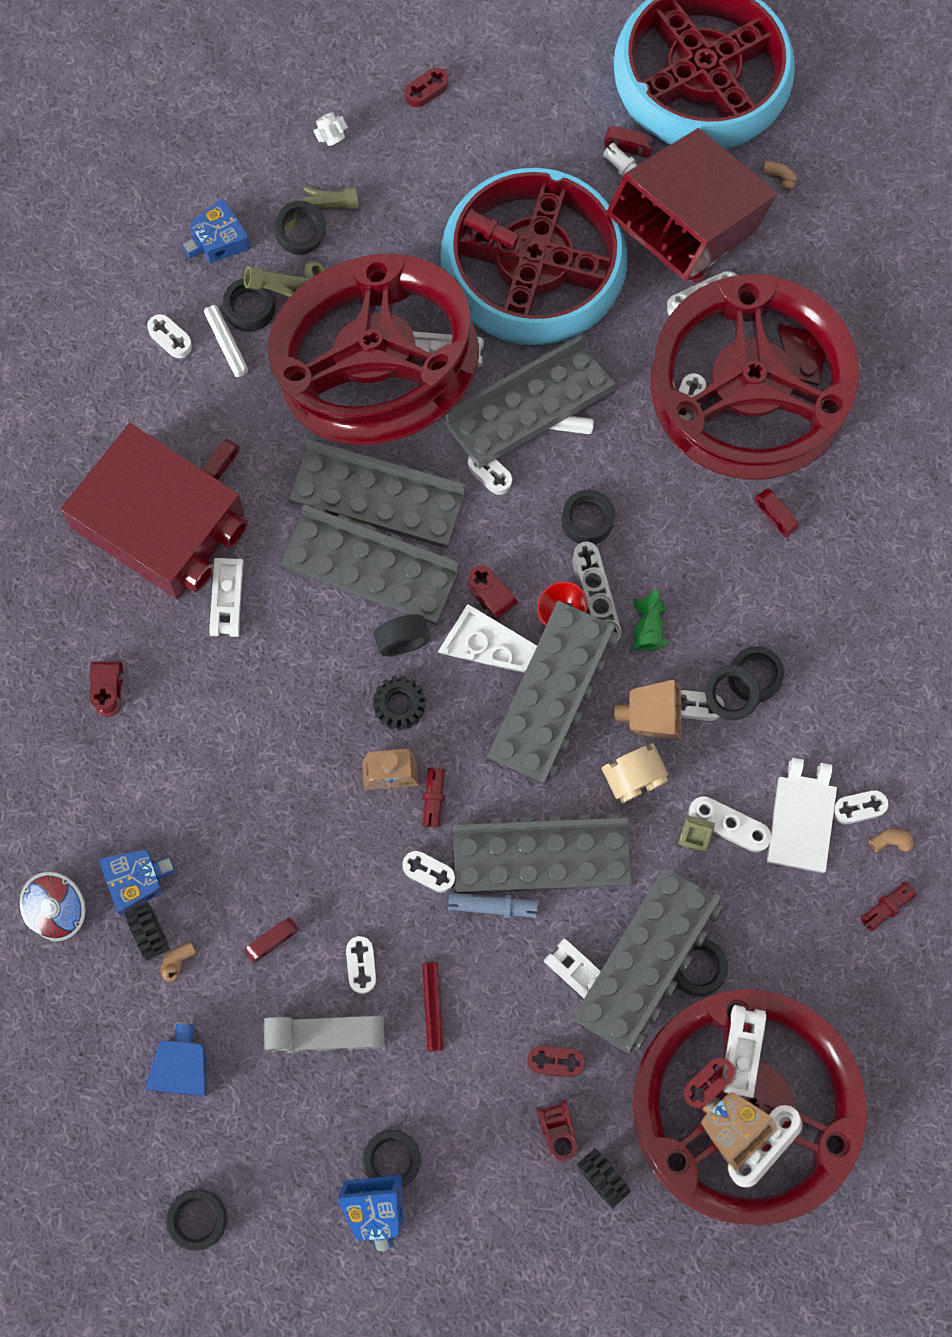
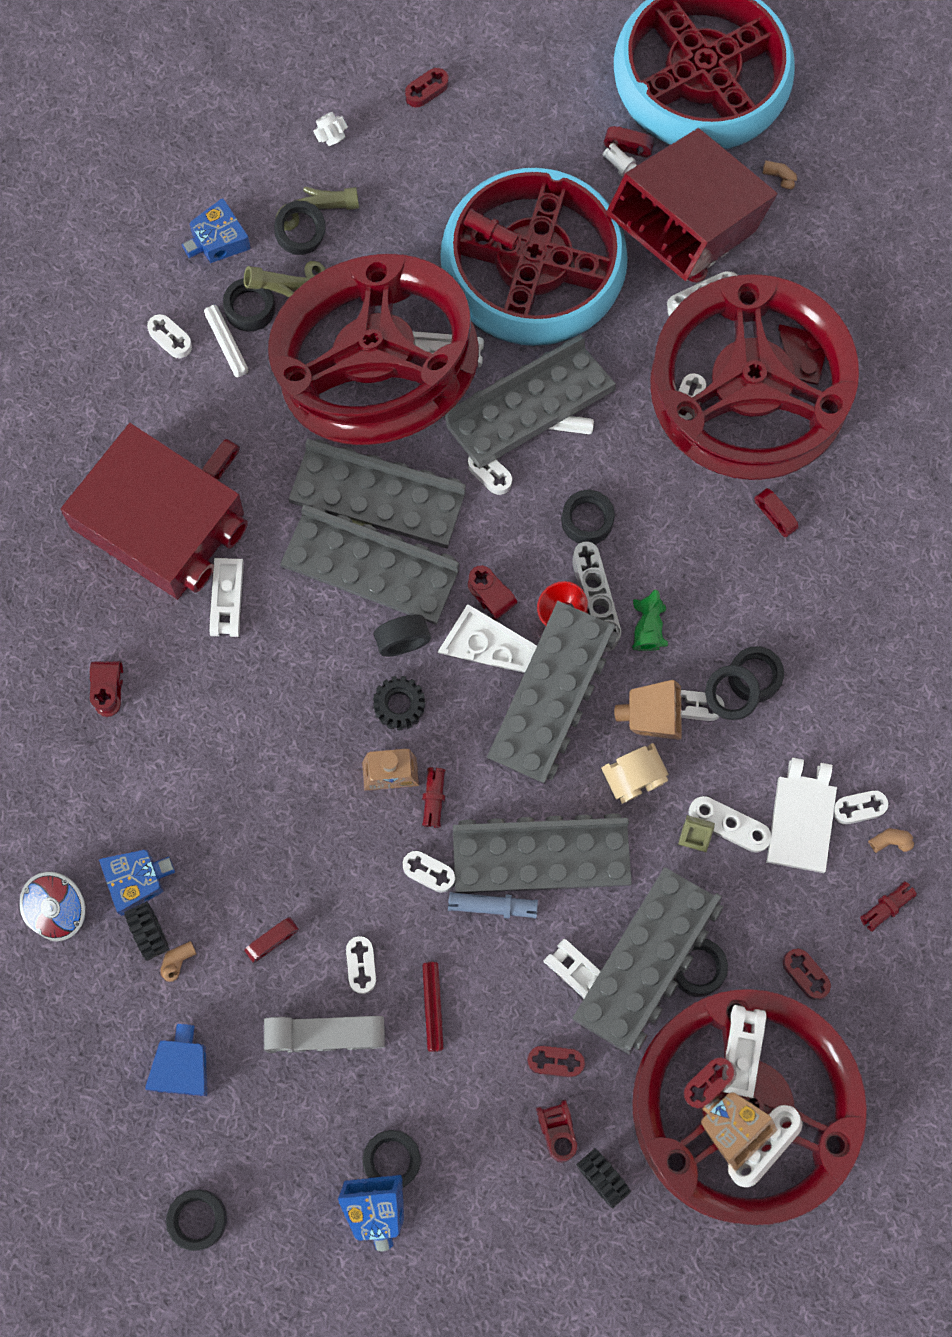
none -> dark red beam [783,948,831,1000]

